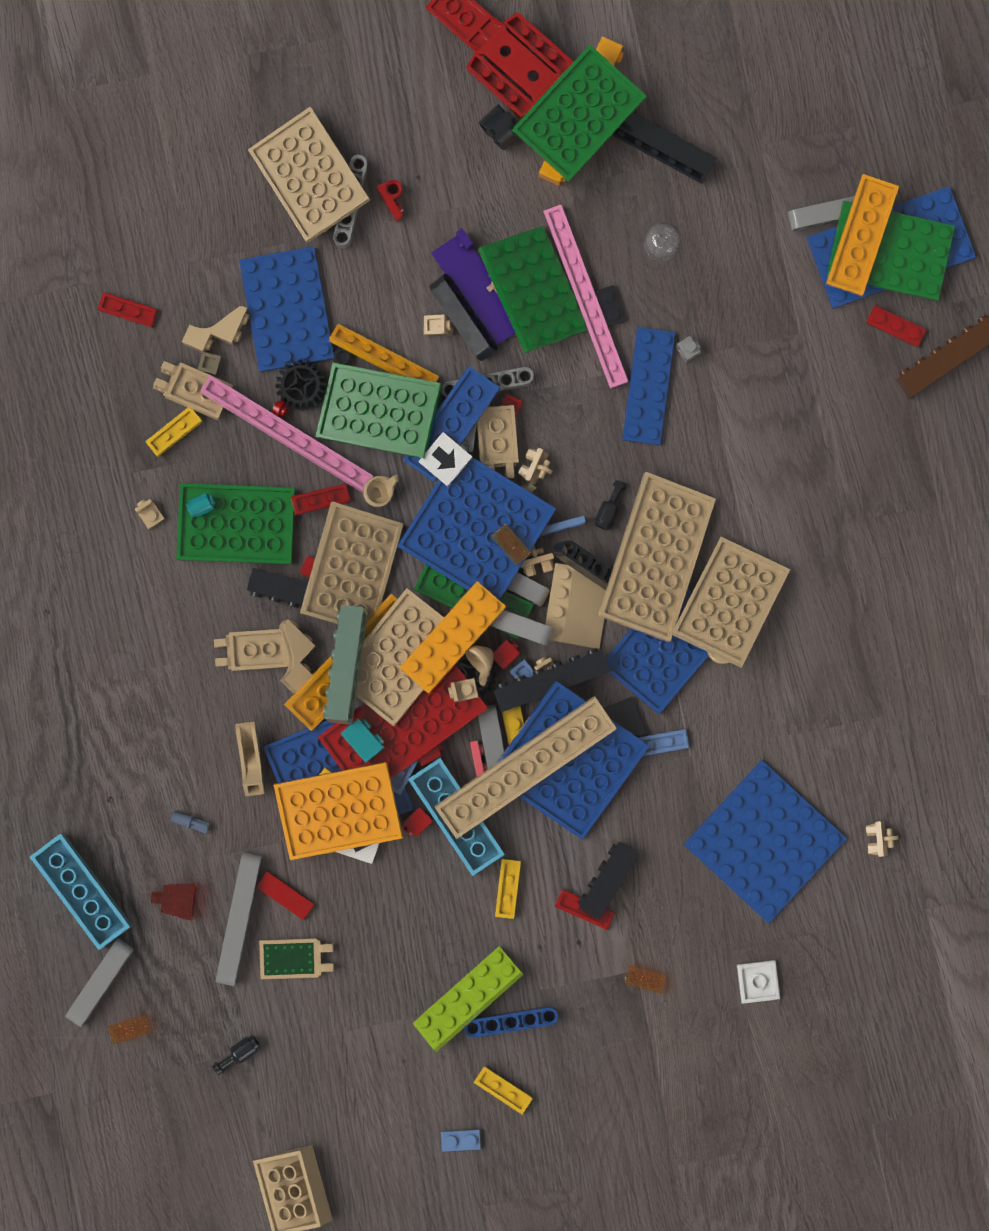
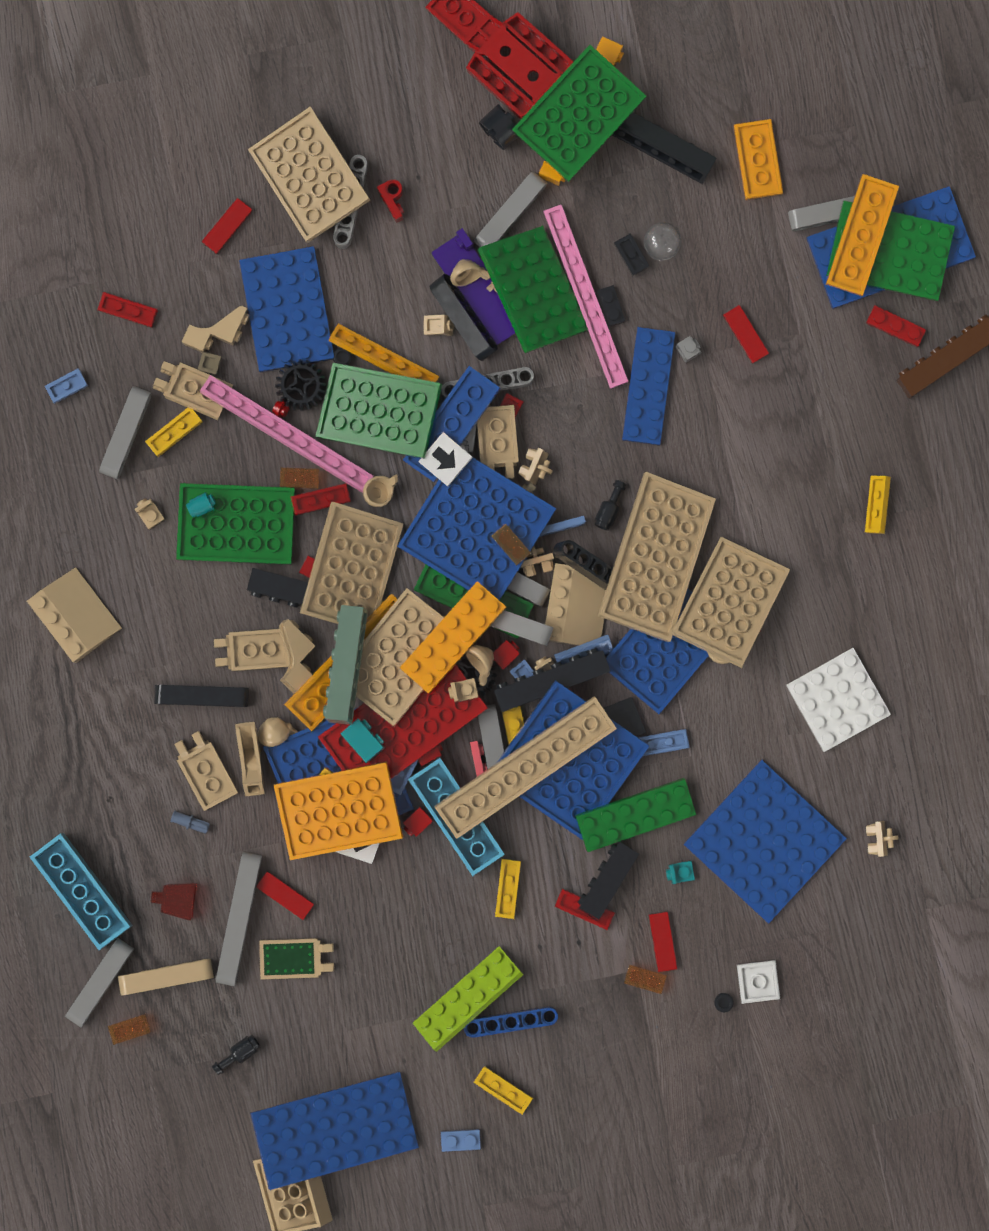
none -> tan slope [27,568,122,663]
none -> medium blue plate [45,368,88,404]
none -> light grey beam [99,386,152,479]
none -> tan beam [117,958,214,996]
none -> black beam [154,685,249,707]
none -> tan tile [174,731,238,811]
none -> red tile [201,198,253,254]
none -> blue plate [250,1072,419,1190]
none -> tan hat [257,717,298,747]
none -> clear orange plate [280,468,319,489]
none -> tan hat [450,259,490,286]
none -> light grey beam [473,171,548,247]
none -> medium blue tile [554,635,613,665]
none -> green plate [575,778,696,852]
none -> black plate [614,233,649,277]
none -> red tile [648,911,677,972]
none -> teal bracket [666,861,695,884]
none -> black plate [714,993,734,1013]
none -> red tile [723,305,769,364]
none -> light orange tile [733,119,783,200]
none -> white plate [786,648,891,752]
none -> yellow plate [865,476,891,534]

